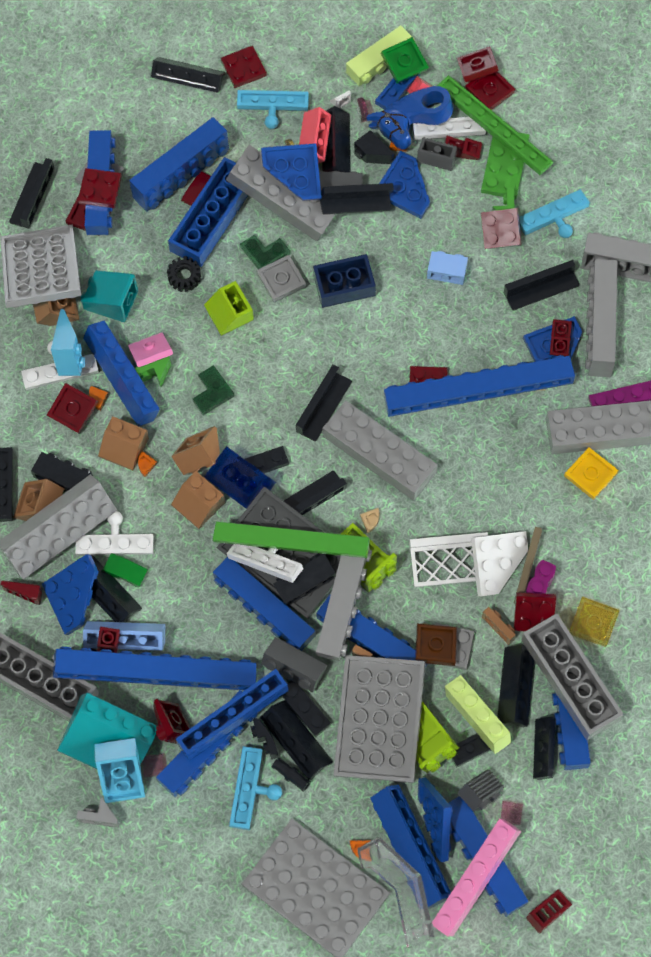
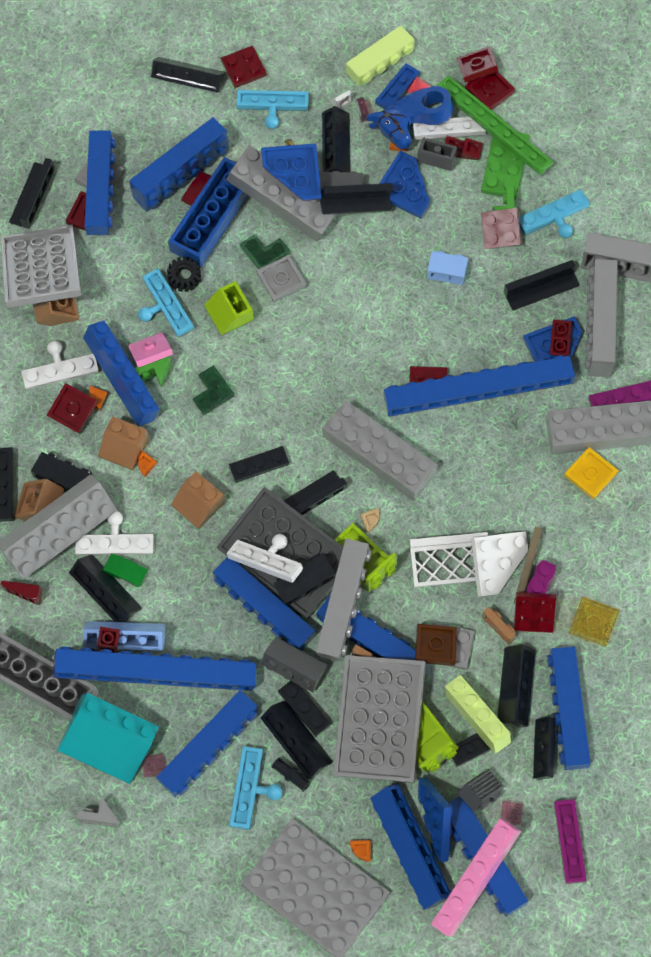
blue plate [42,554,99,635] -> none
medium azure slope [51,309,85,376] -> none
dark red plate [78,168,122,208] -> none
teal slope [81,270,138,323] -> none
medium azure slope [95,738,145,803] -> none
dark red slope [153,698,191,744] -> none
medium nougat slope [171,426,220,475] -> none
blue brick [176,669,288,761] -> none
clear blue slope [204,446,276,509] -> none
bright green tile [213,522,370,558] -> none
black slope [250,718,279,760] -> none
black panel [296,364,352,441] -> none
coral brick [299,107,331,164] -> none
dark blue brick [313,254,376,308] -> none
black slope [354,130,394,164] -> none
clear windscreen [357,837,435,948] -> none
green plate [380,37,429,84] -> none
light grey brick [521,614,624,740] -> none
dark red slope [526,889,572,934] -> none
none -> medium azure plate [138,268,194,337]
none -> magenta plate [554,799,587,884]

